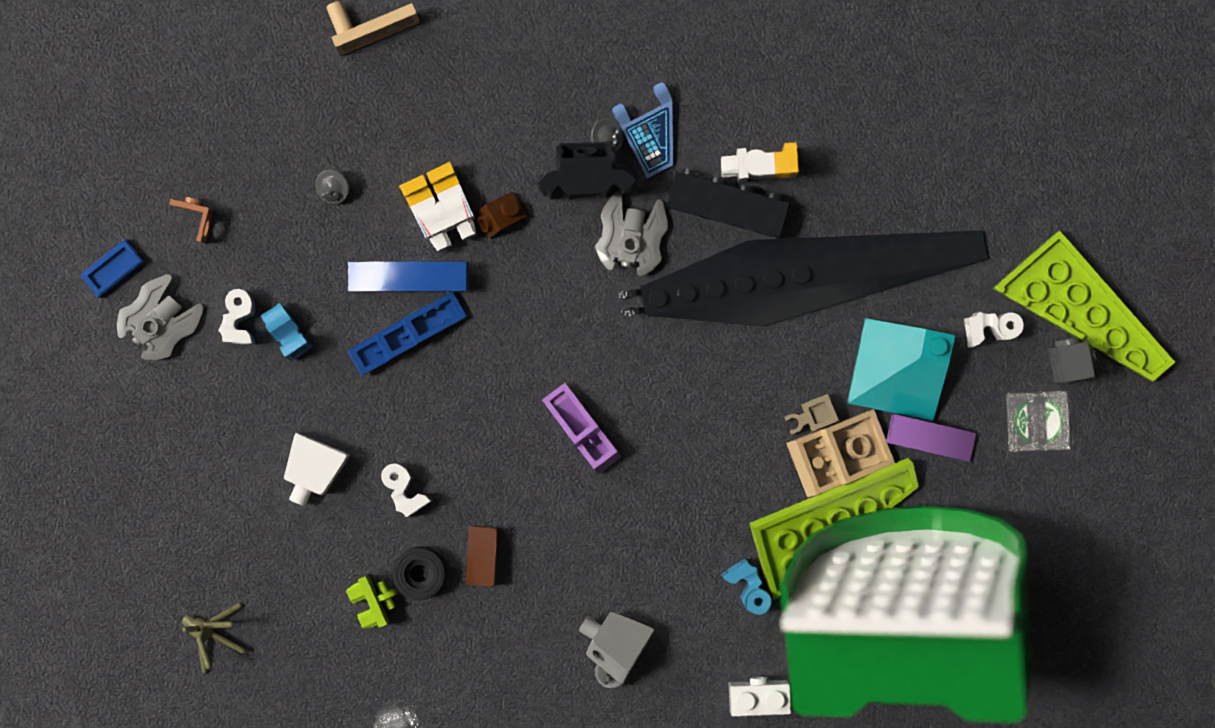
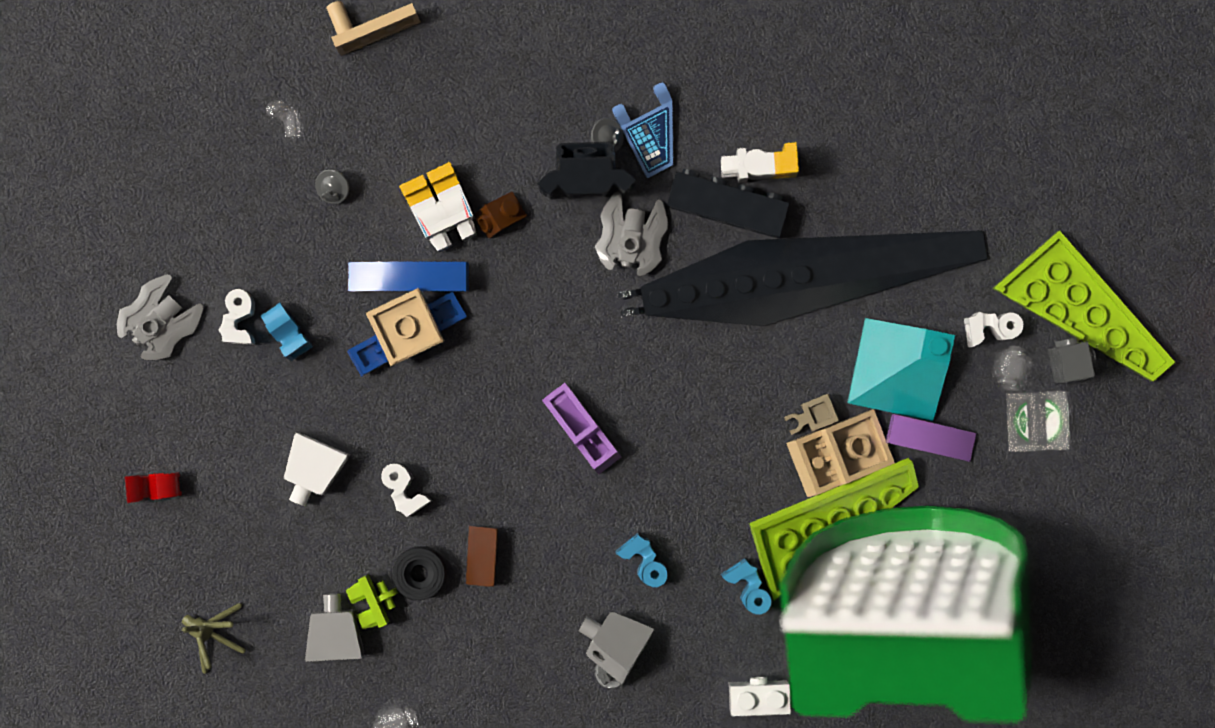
blue tile [80,239,145,298] -> none
nougat bracket [169,197,214,244] -> none
none -> red leg [125,472,182,503]
none -> clear arm [266,99,300,138]
none -> light grey torso [305,593,364,661]
none -> tan tile [366,288,445,366]
none -> dark azure leg [615,533,668,587]
none -> clear head [992,346,1033,391]

